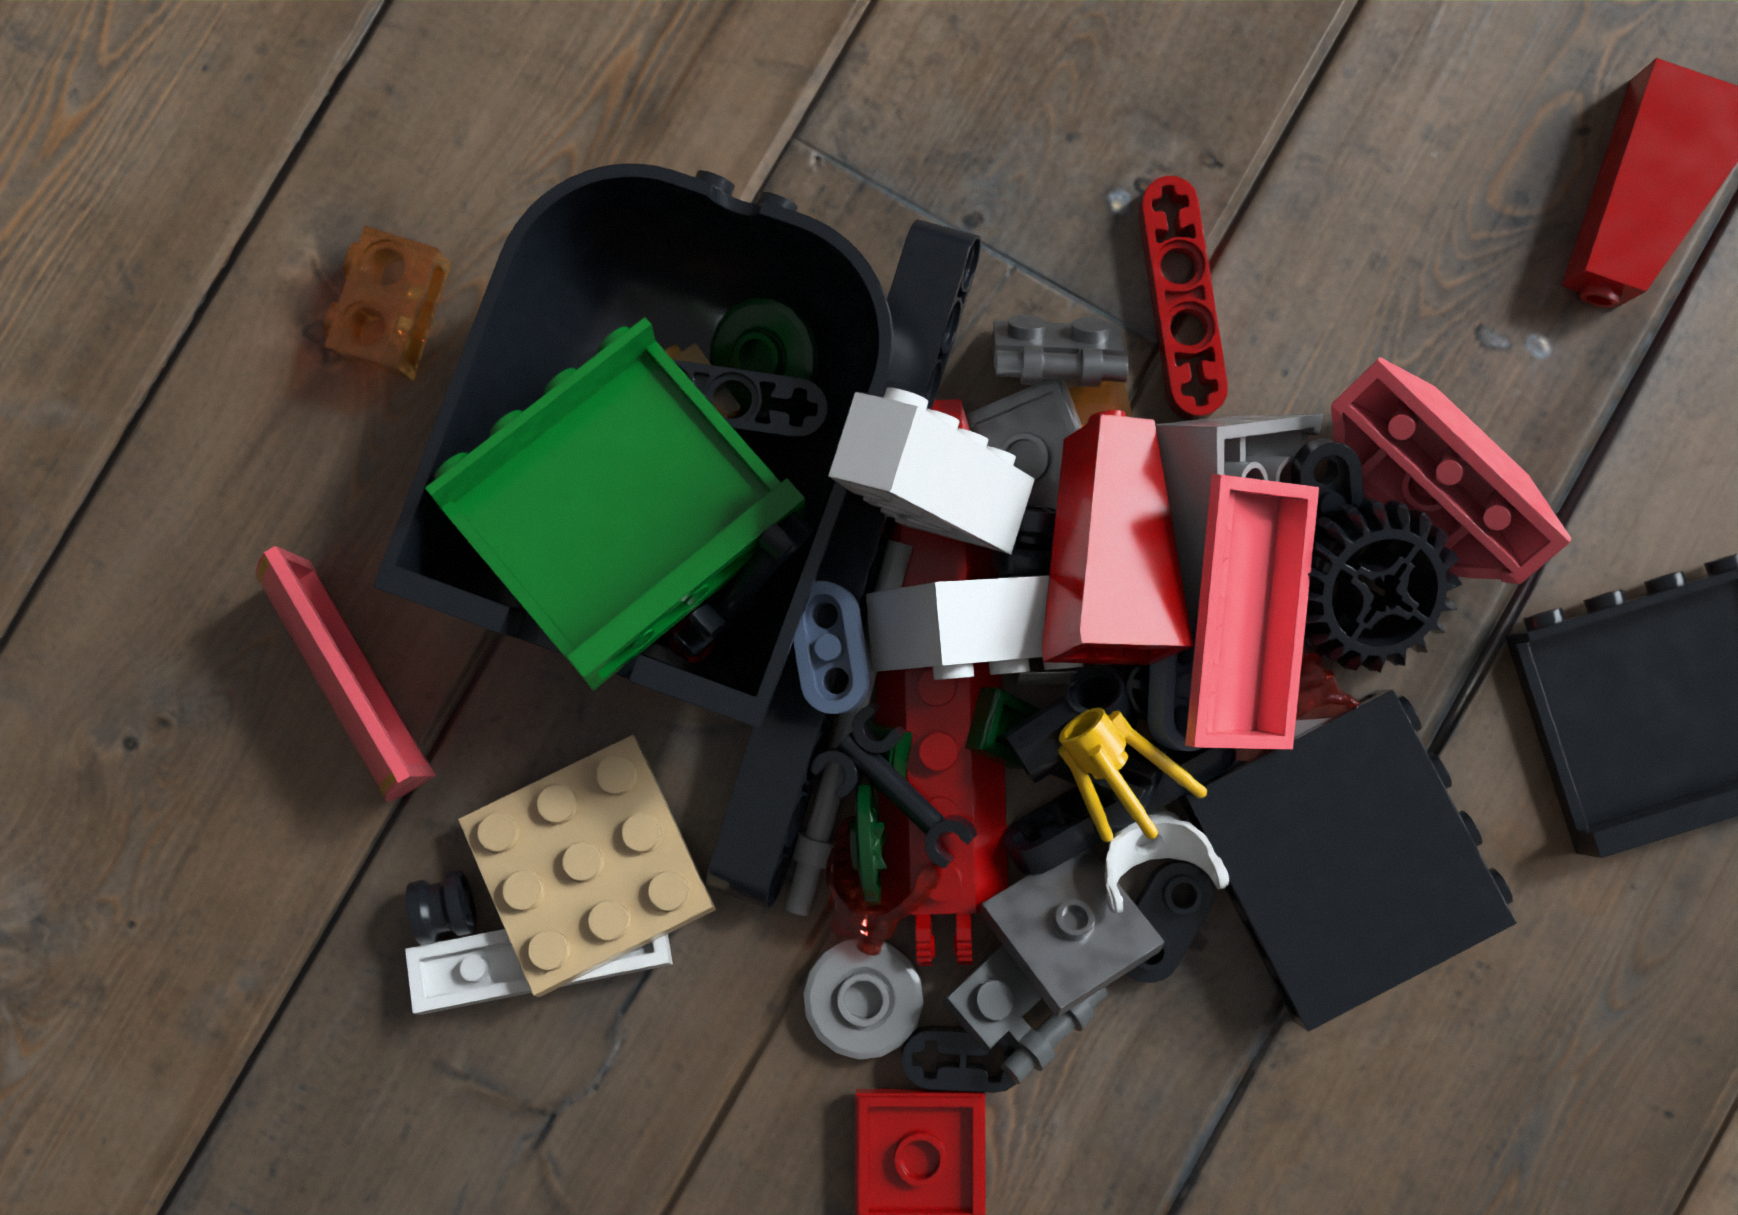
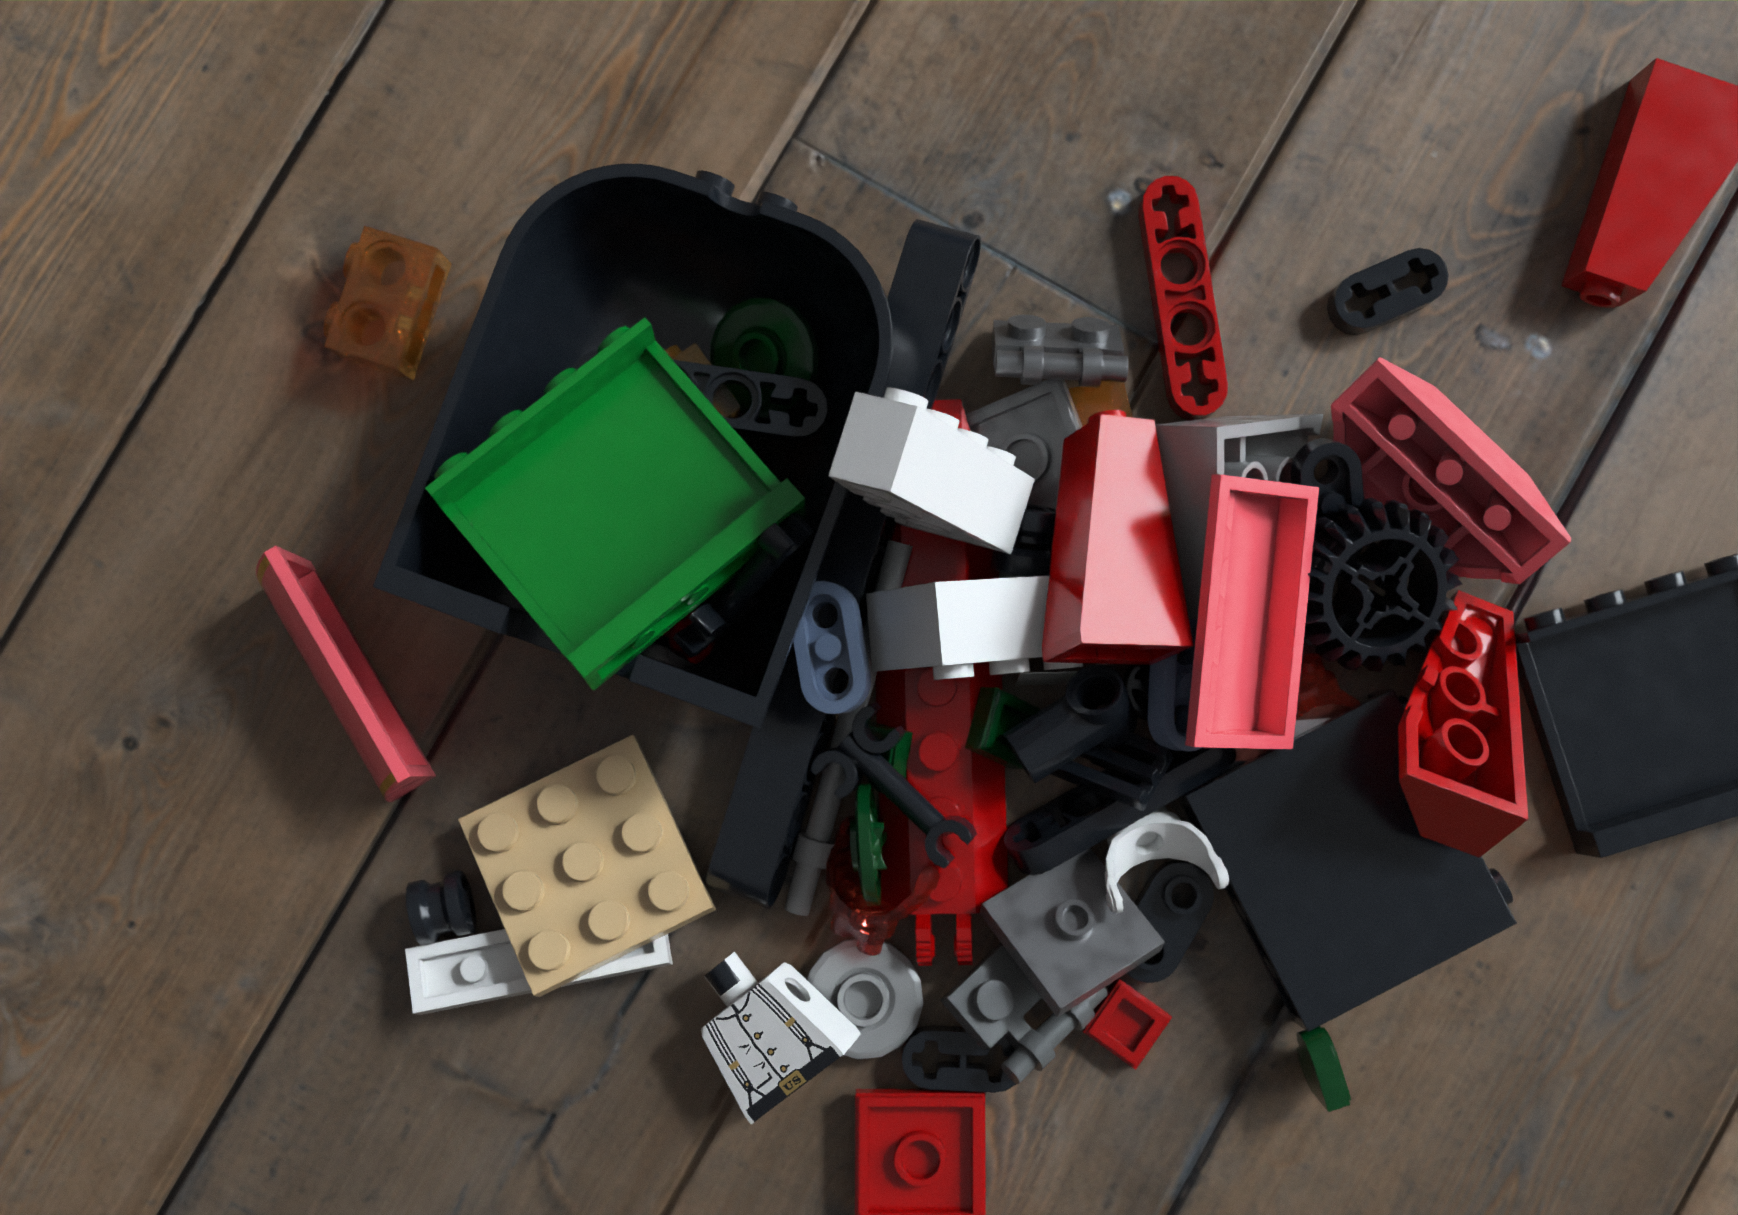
yellow plant [1058,708,1207,842] -> none
none -> white torso [701,952,861,1124]
none -> red tile [1082,978,1172,1070]
none -> dark green tile [1296,1026,1352,1112]
none -> black beam [1327,248,1449,335]
none -> red wedge [1398,590,1528,858]

